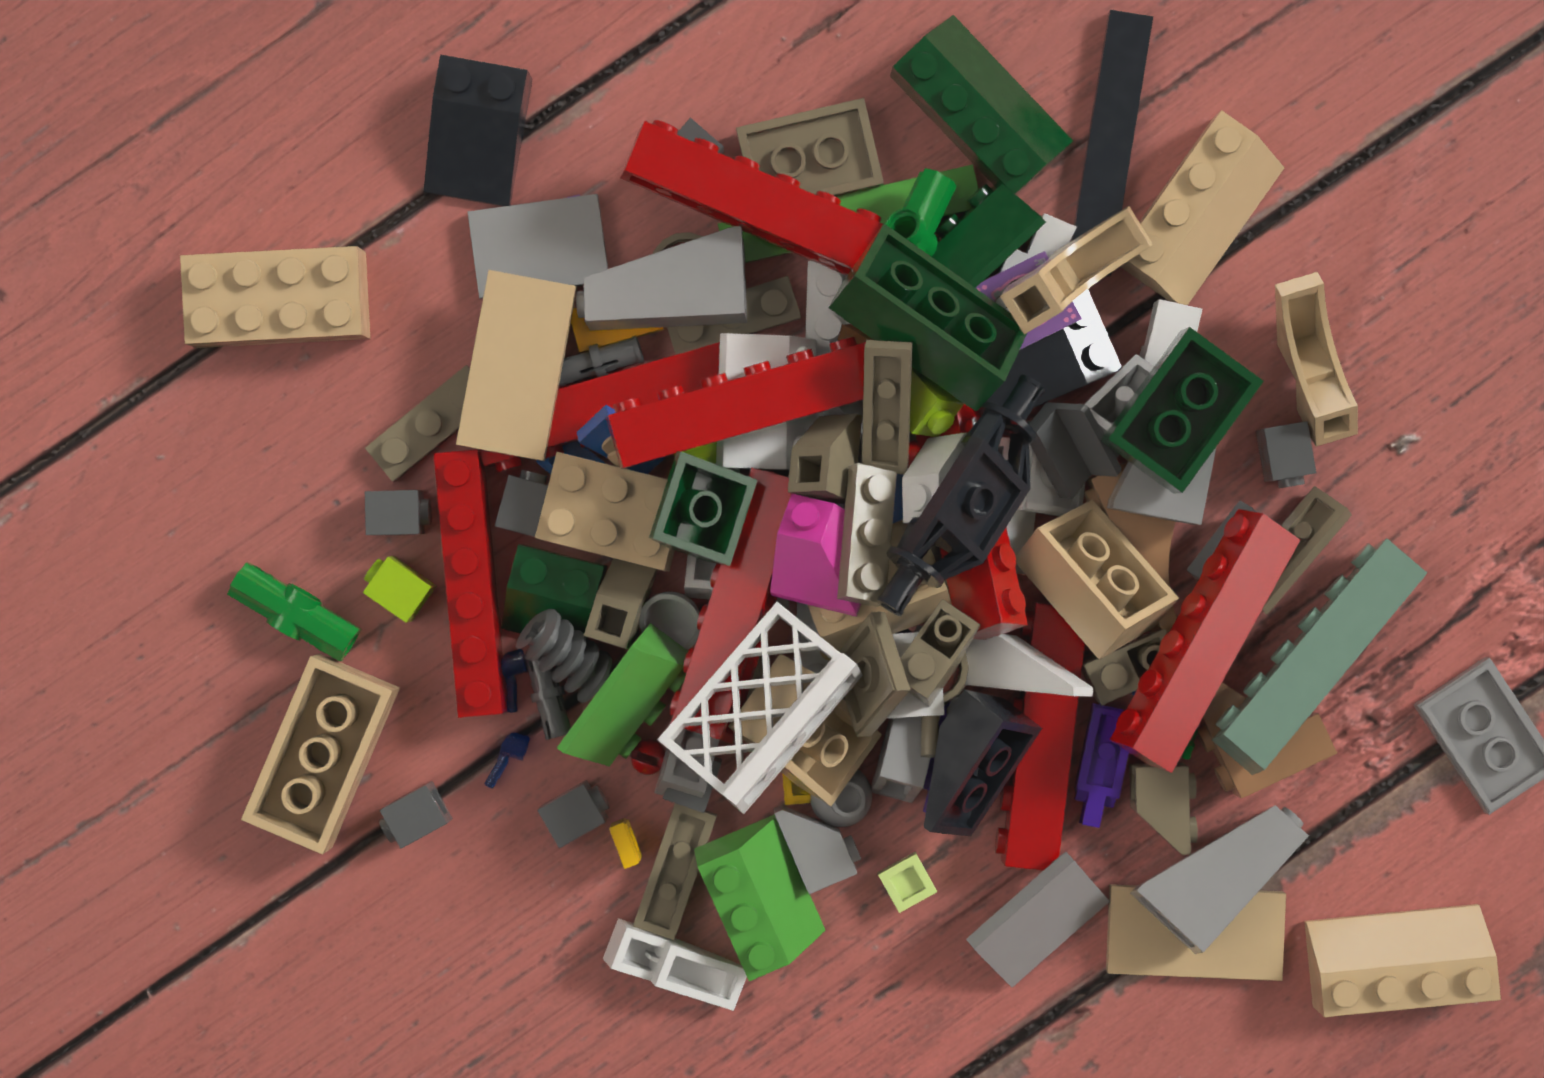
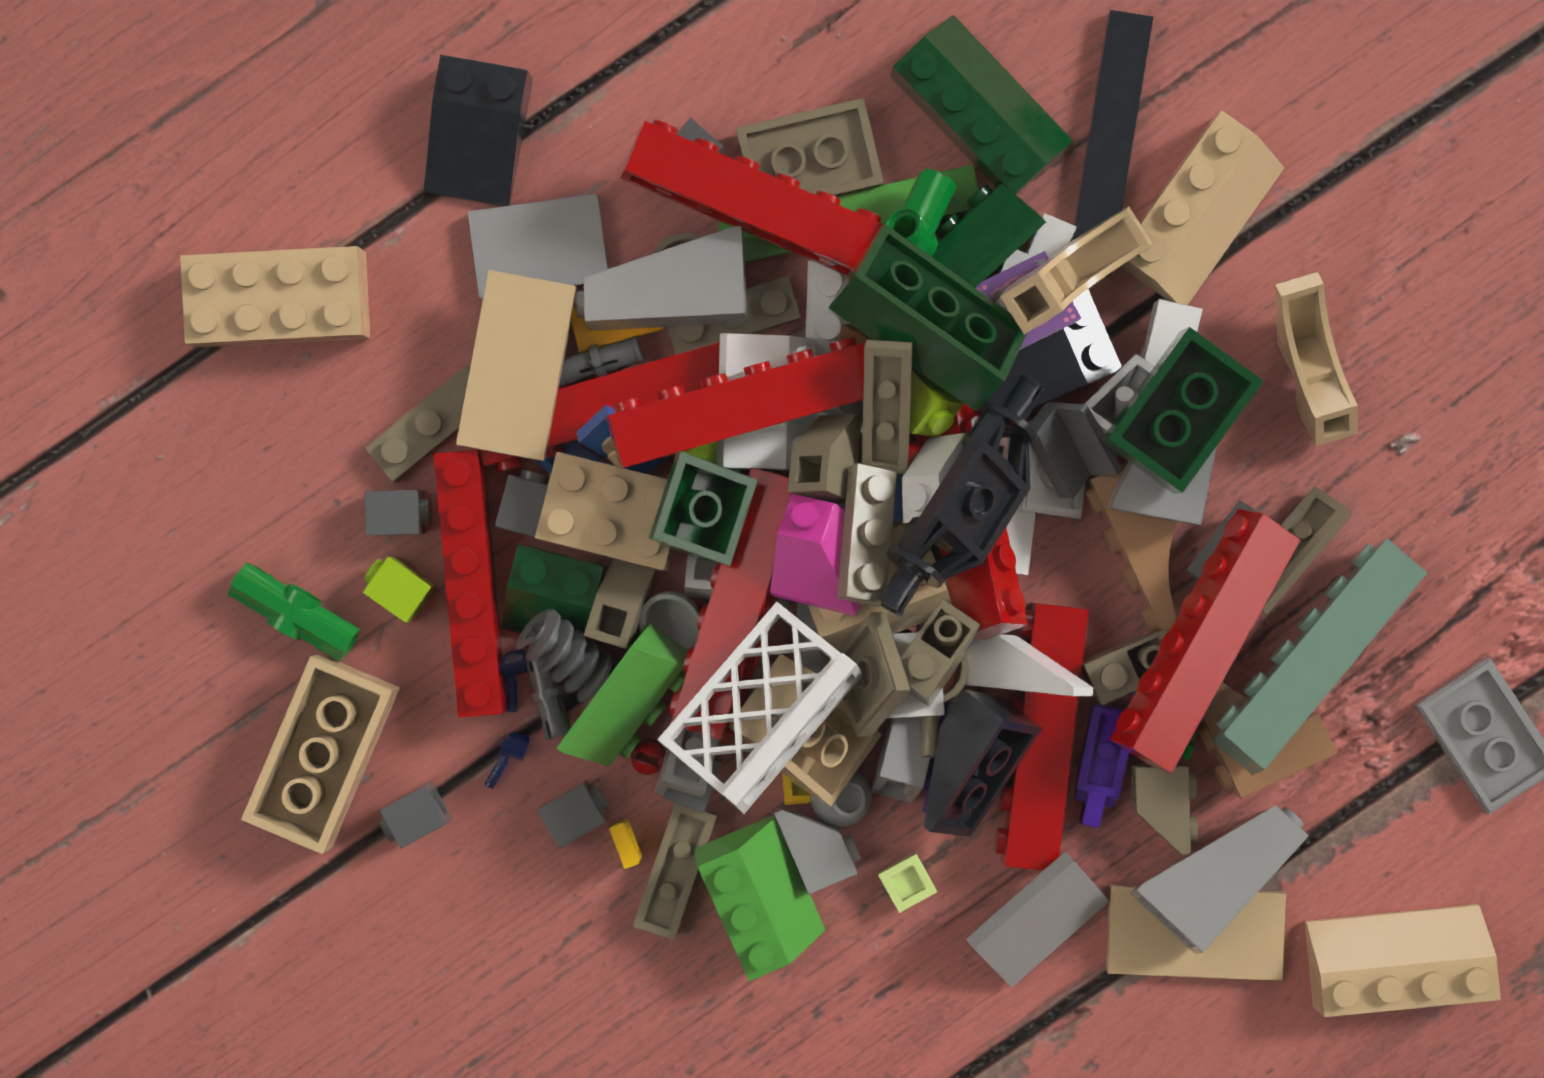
white slope [603,918,747,1011] -> none
tan brick [1016,500,1179,660] -> none
dark grey brick [1255,421,1317,488] -> none

